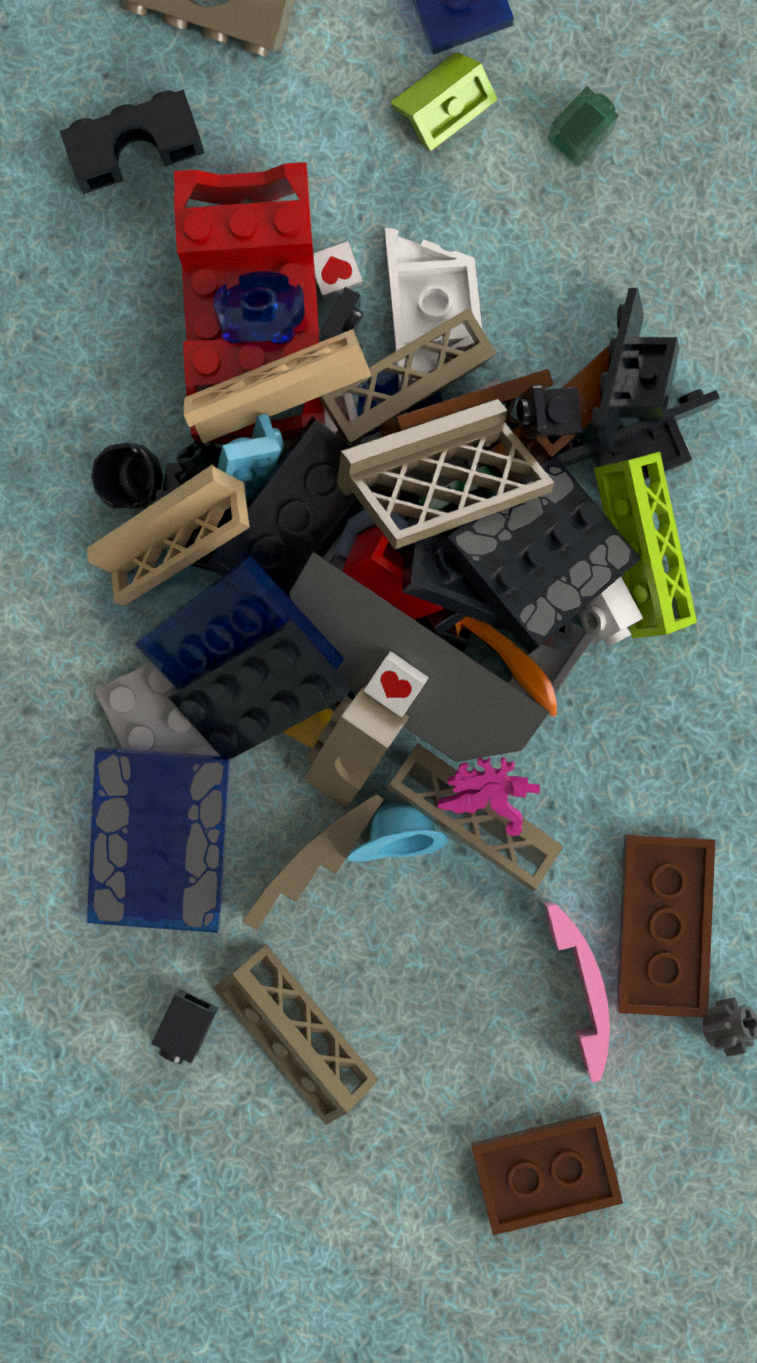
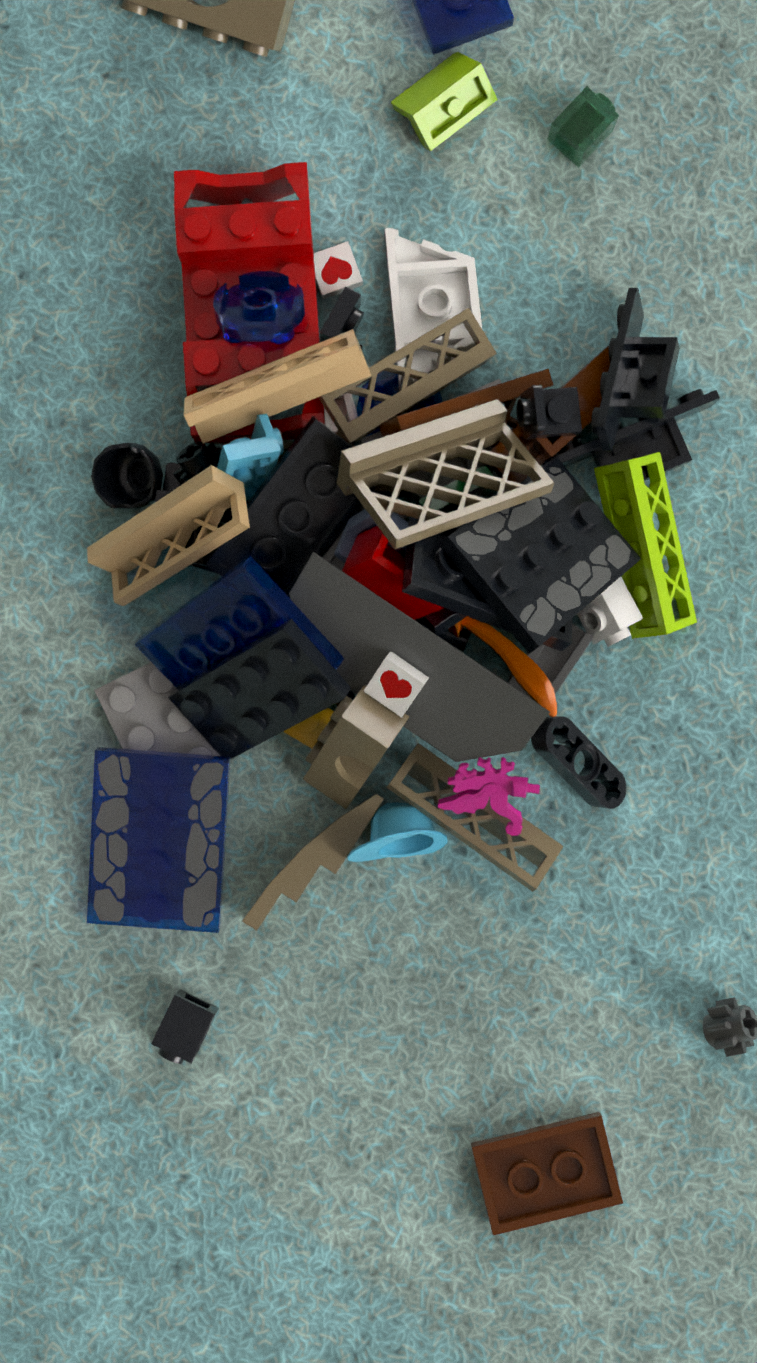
black arch [60,89,205,194] -> none
dark tan fence [213,944,378,1125] -> none
bright pink slope [543,901,610,1083] -> none
reddish brown plate [616,834,715,1018] -> none
none -> black beam [531,715,626,809]

